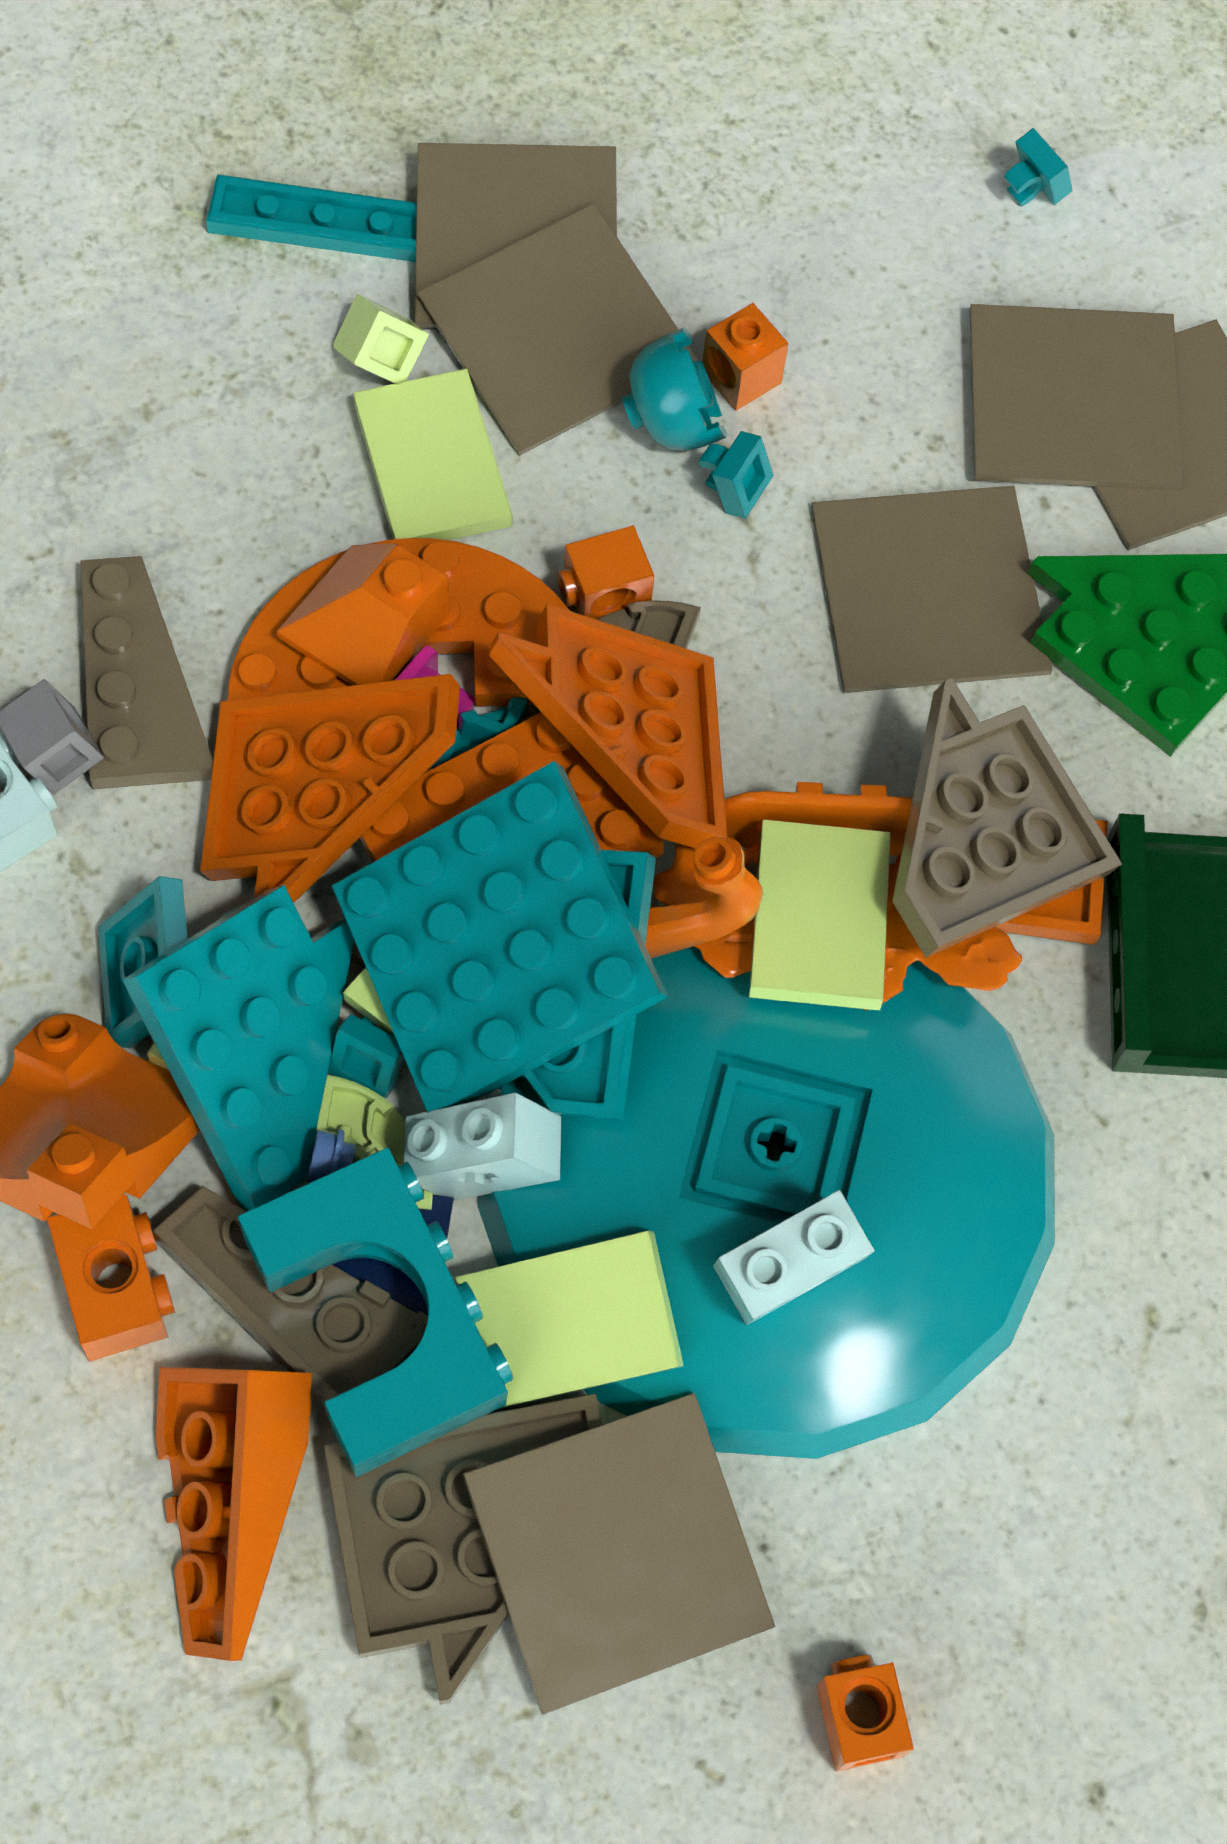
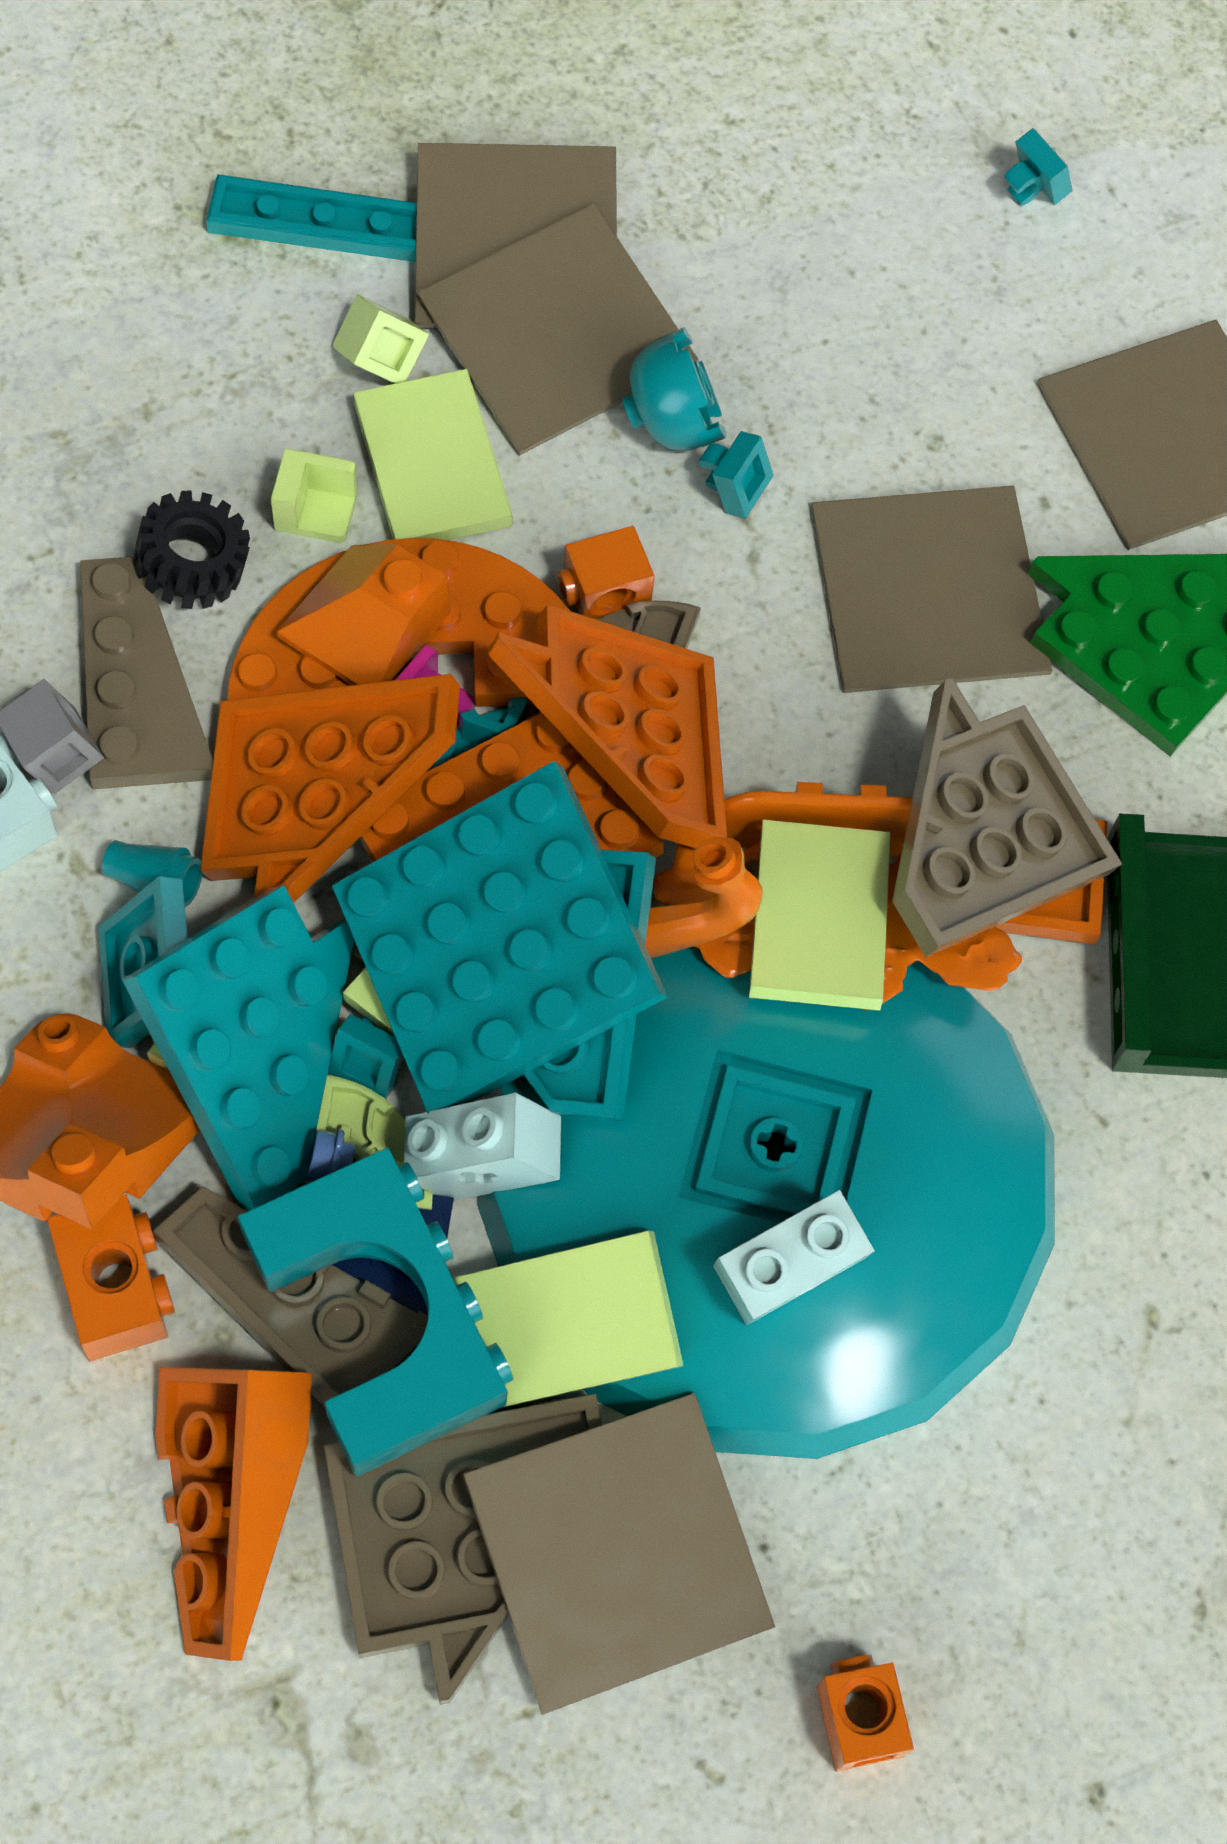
orange brick [702,303,789,411] -> none
dark tan piece [969,304,1184,490] -> none
none -> teal cone [102,840,203,907]
none -> black tyre [134,490,250,609]
none -> yellowish green panel [271,448,358,543]

